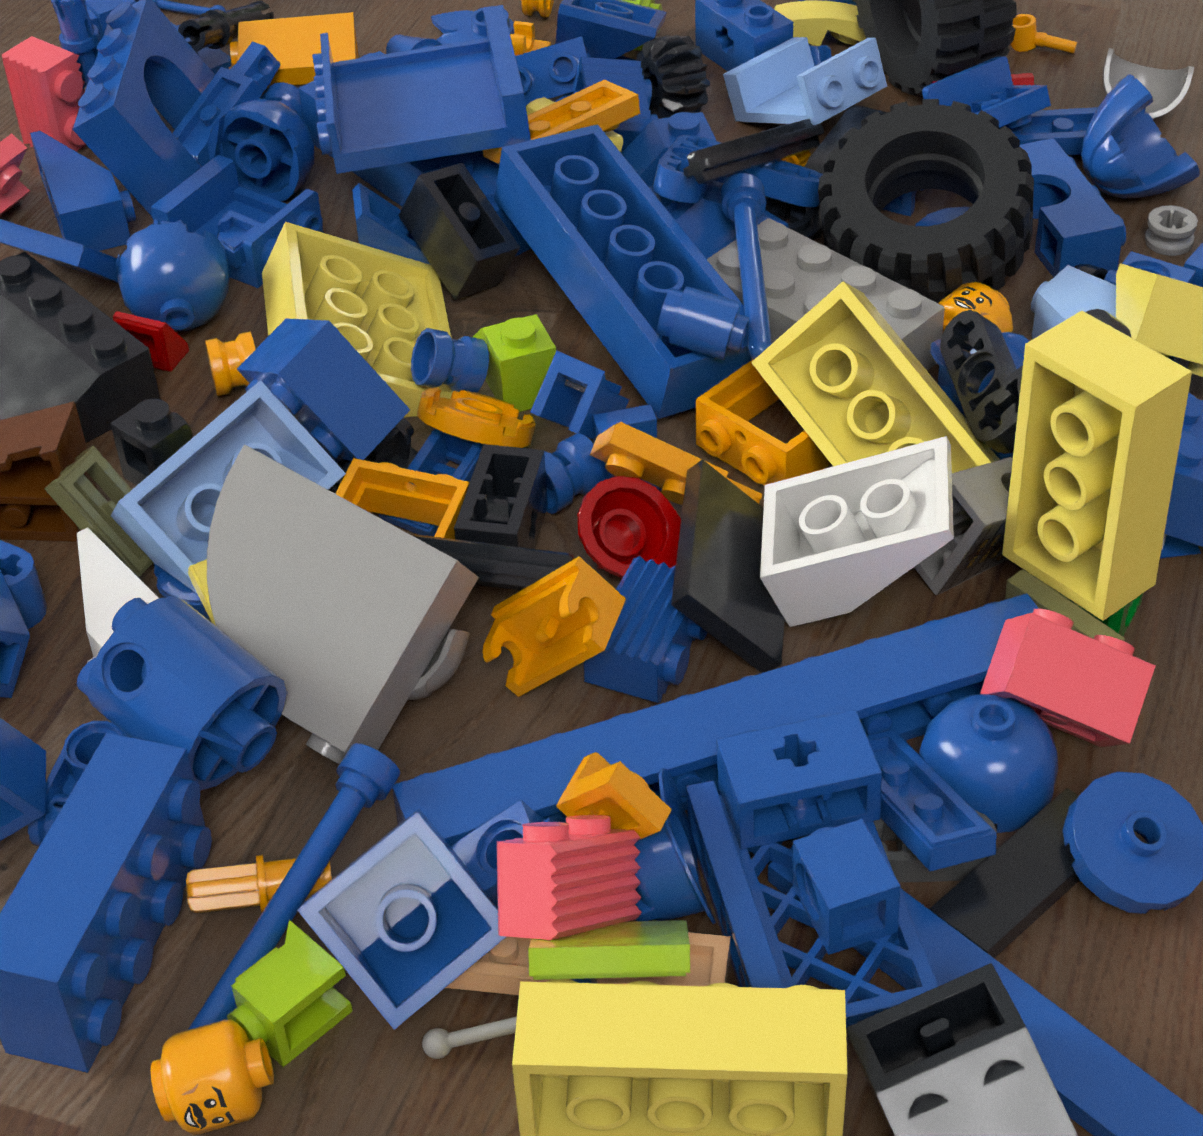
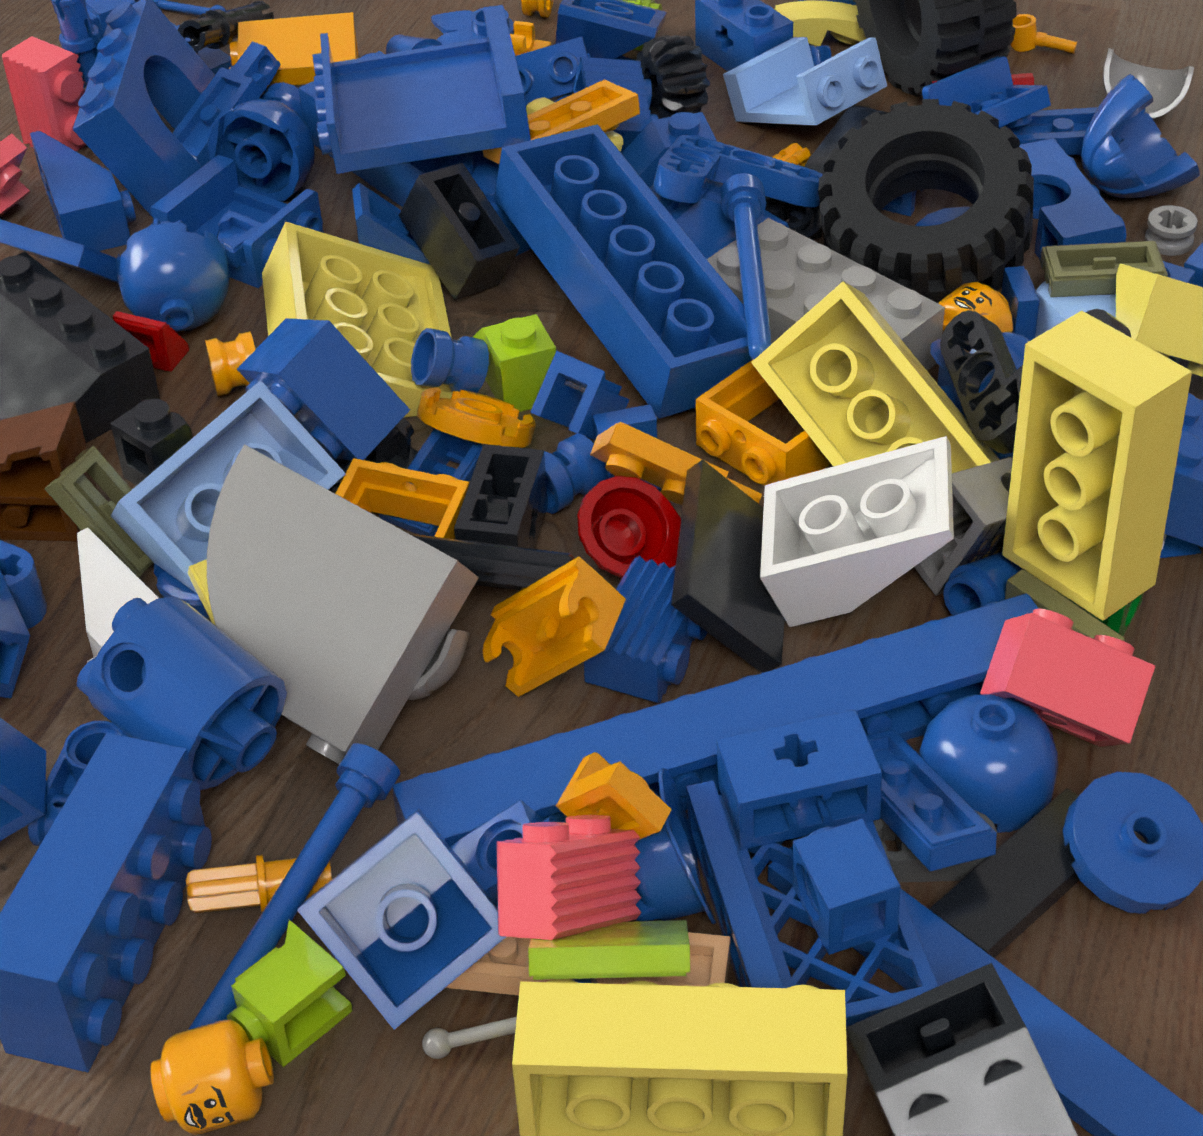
blue brick [656,286,750,360] -> none
black axle [683,119,824,185] -> none
none -> blue cone [943,552,1027,615]
none -> blue tile [1001,266,1040,341]
none -> olive tile [1040,241,1168,297]

